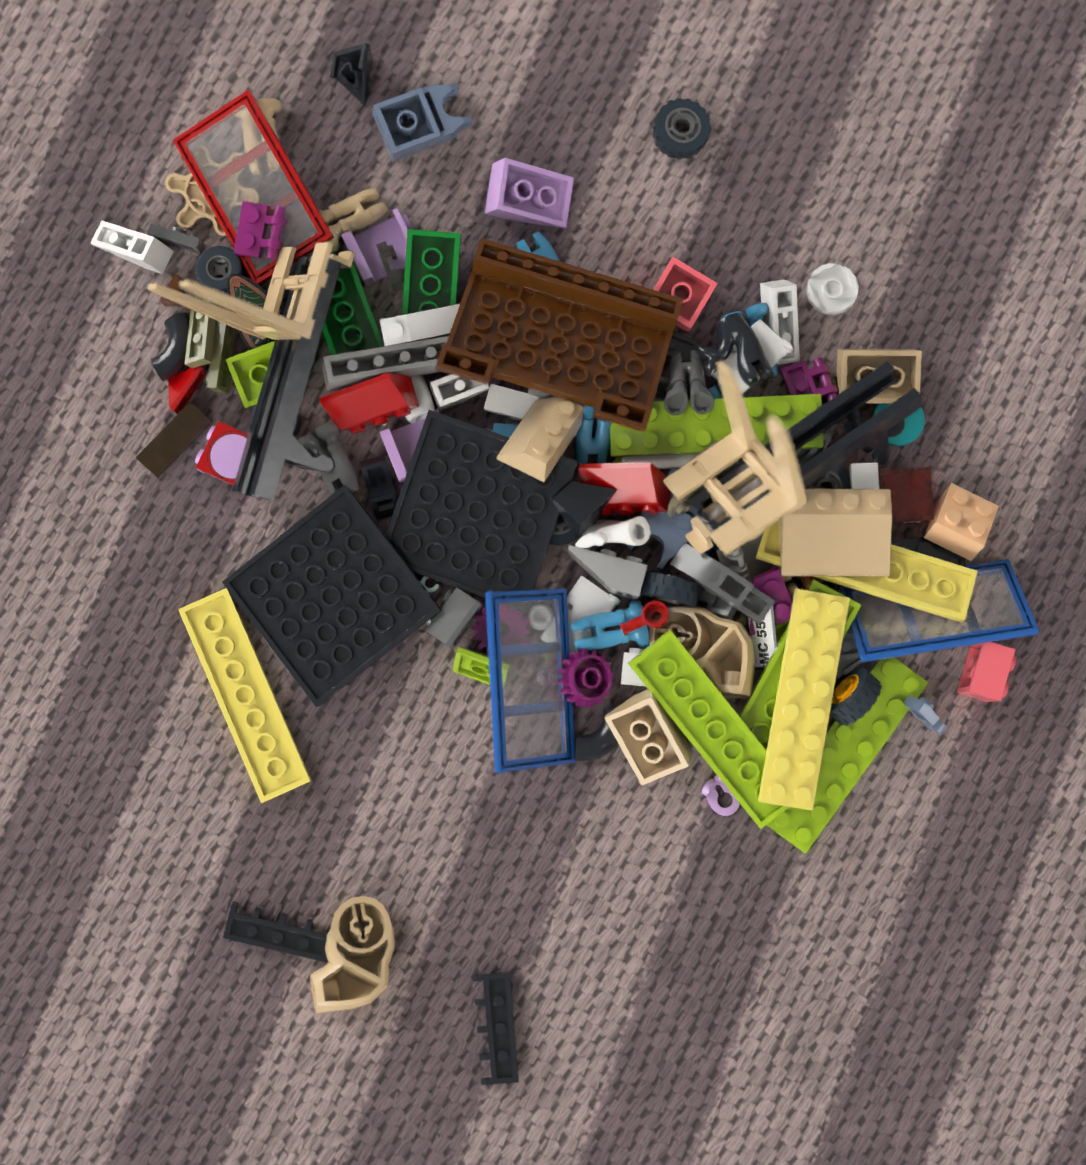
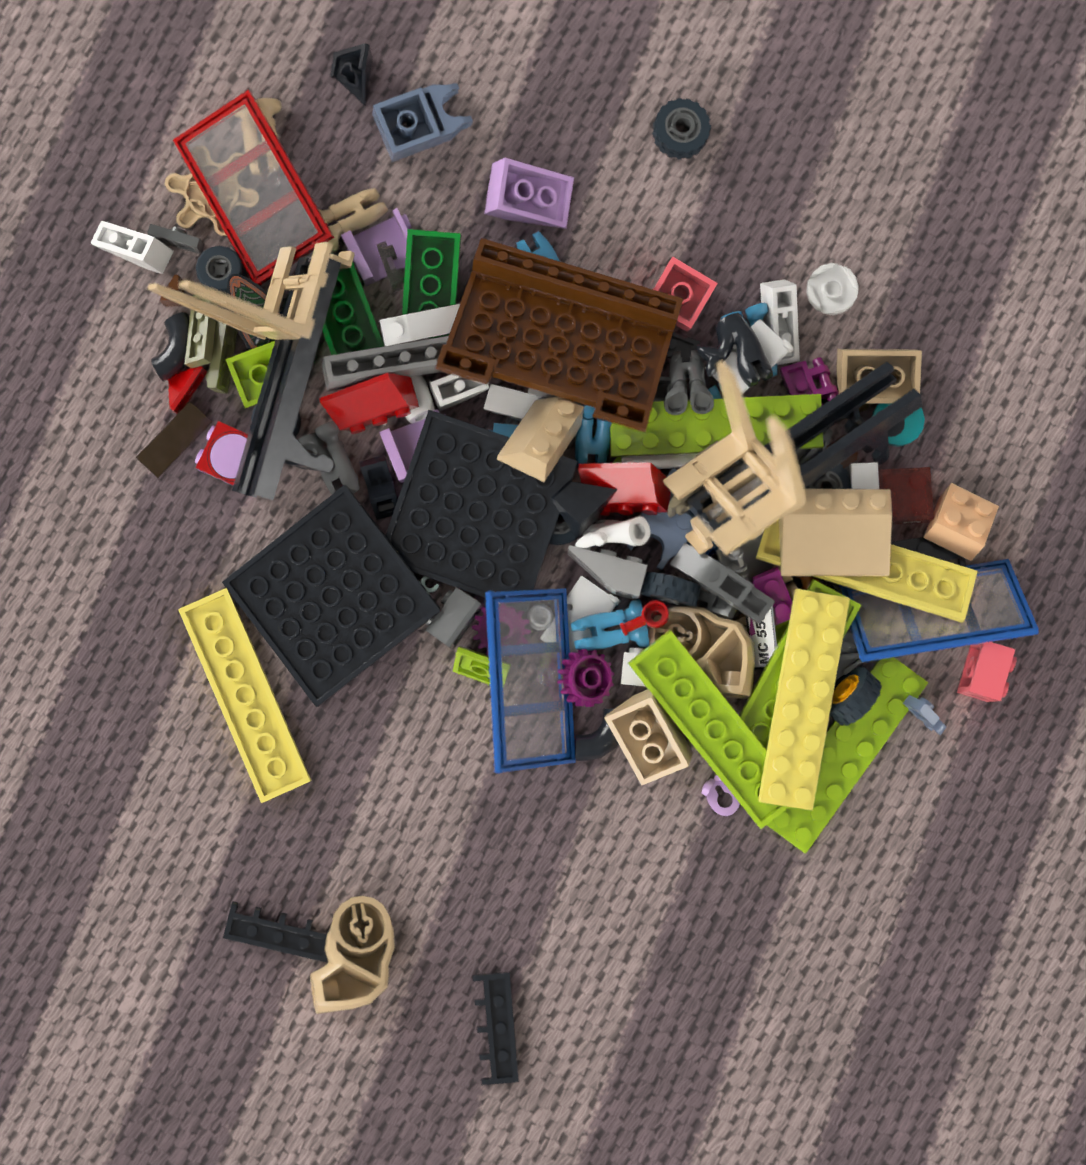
magenta plate [234,201,287,260] -> none

